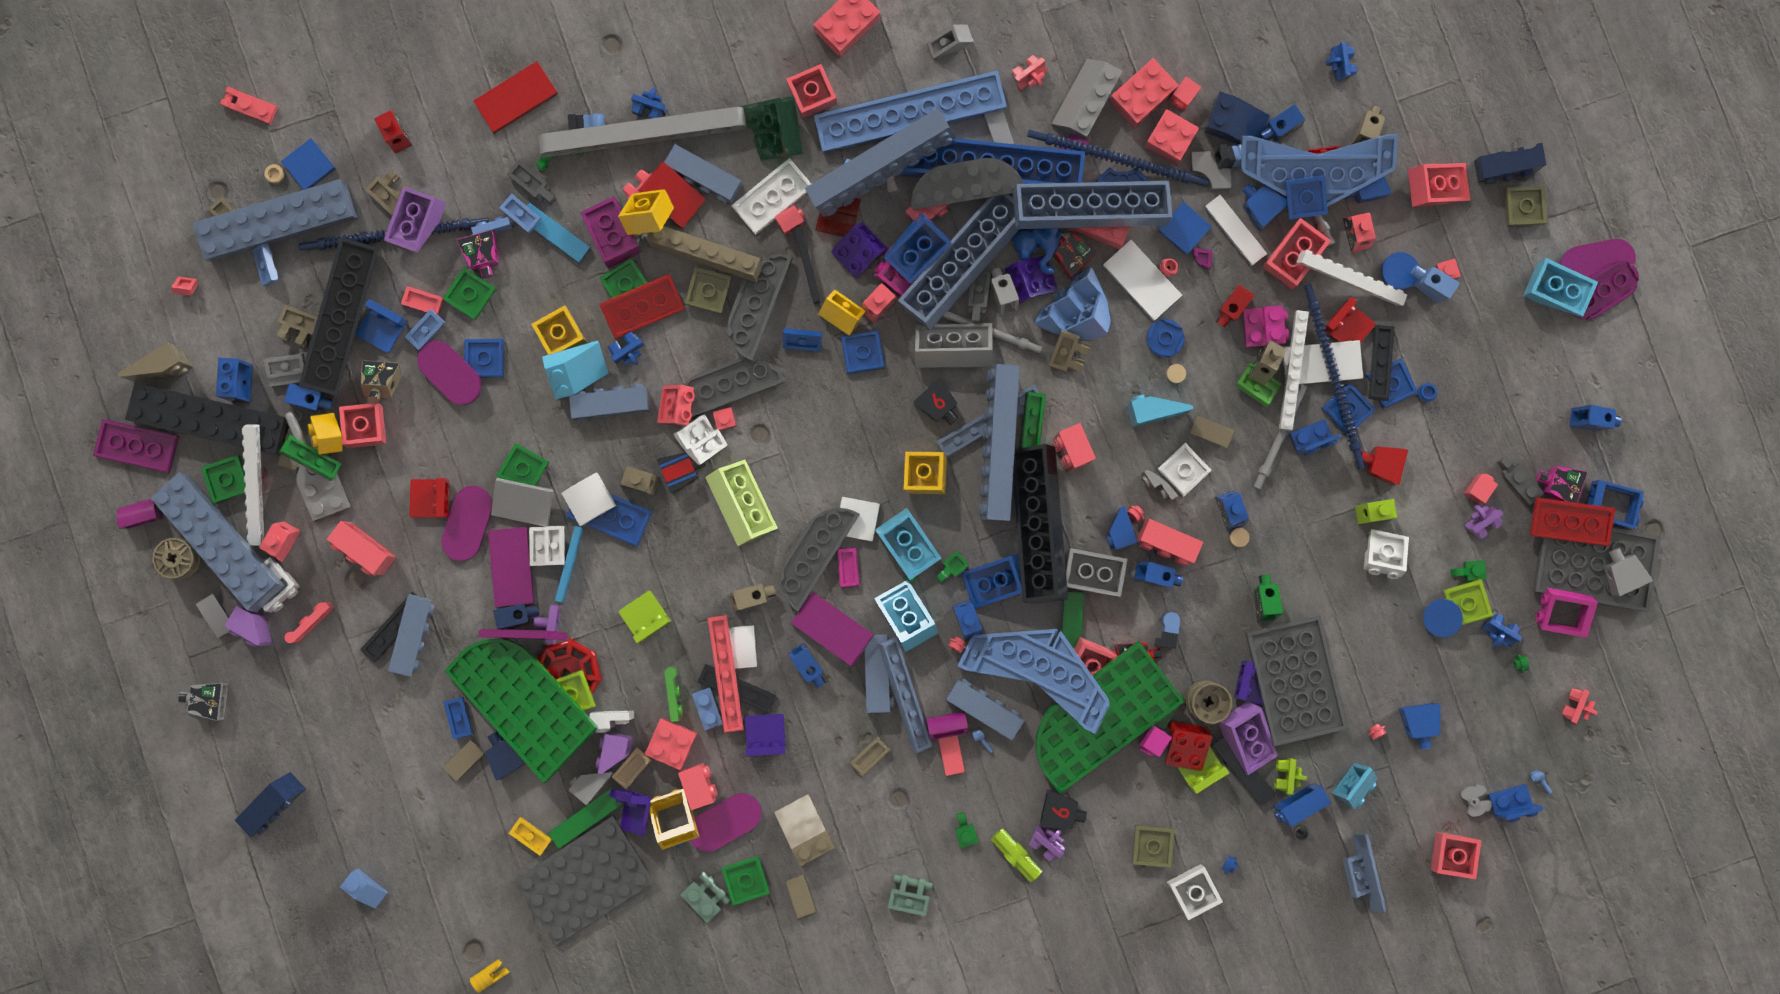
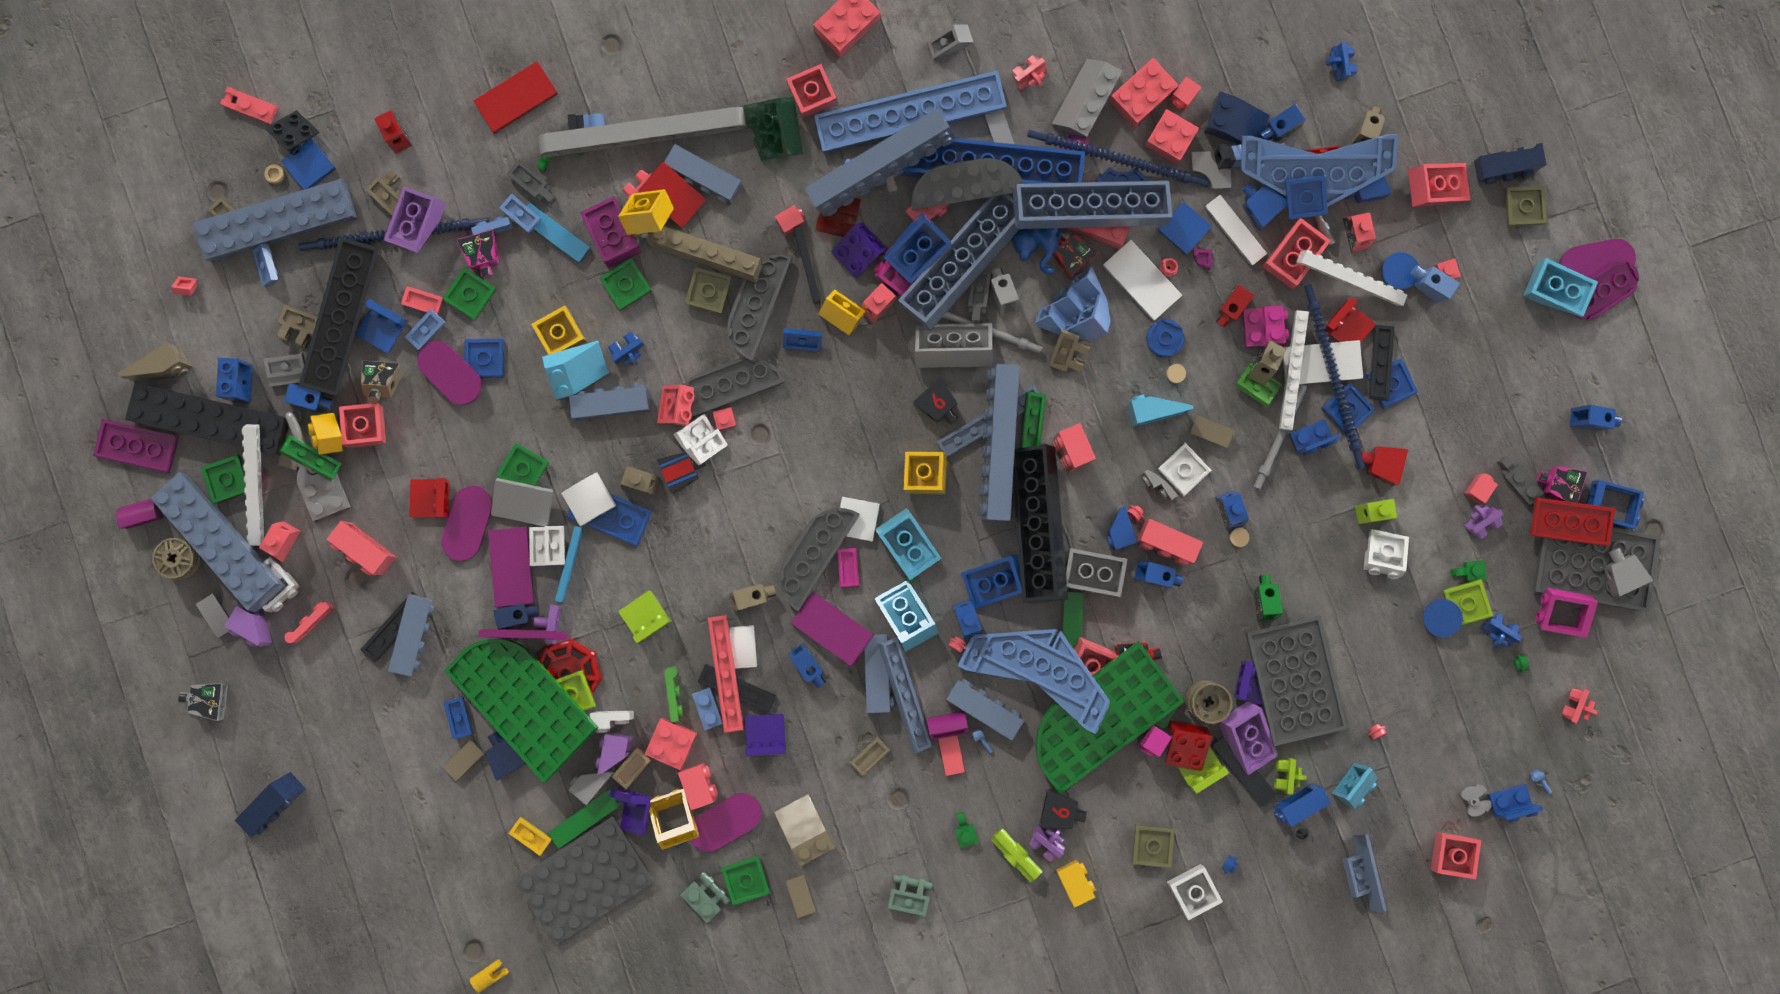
medium blue slope [340,868,388,908] -> none
red tile [599,274,685,339] -> none
blue hips [631,88,667,119] -> none
yellowish green slope [705,460,777,546] -> none
white tile [731,158,811,236] -> none
blue tile [841,330,885,374] -> none
green plate [936,550,969,583] -> none
dark purple bracket [1005,256,1058,304] -> none
leg [1154,612,1180,649] -> none
blue torso [1399,703,1441,749] -> none
blue plate [1418,383,1437,402] -> none
none -> black hinge [265,110,320,155]
none -> yellow brick [1056,860,1096,908]

